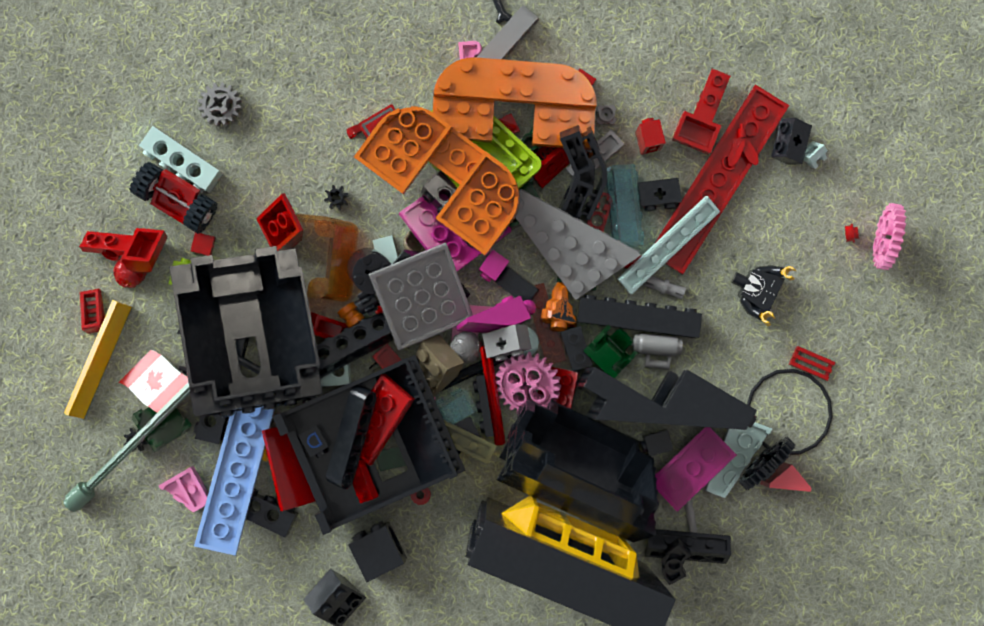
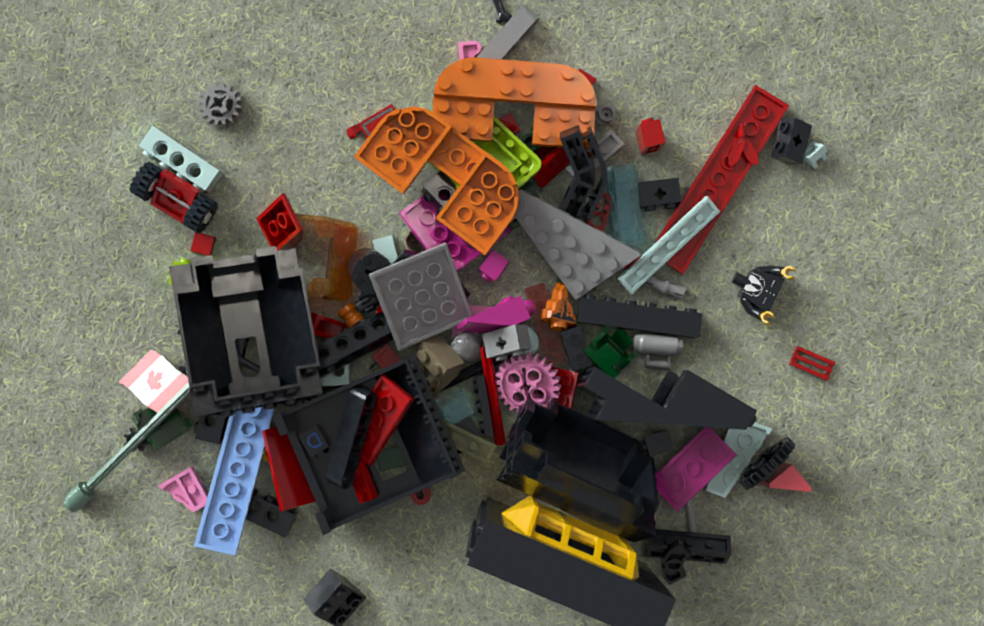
yellow tile [64,300,132,419] -> none
red plate [79,228,167,272] -> none
red slope [80,289,105,334] -> none
red hair [113,258,147,288] -> none
black gear [324,185,349,210] -> none
black brick [348,520,407,583] -> none
black tile [495,266,539,301] -> none
red plate [672,68,731,155] -> none
black piece [747,369,833,455] -> none
red plate [845,224,859,243] -> none
bright pink gear [872,203,906,270] -> none

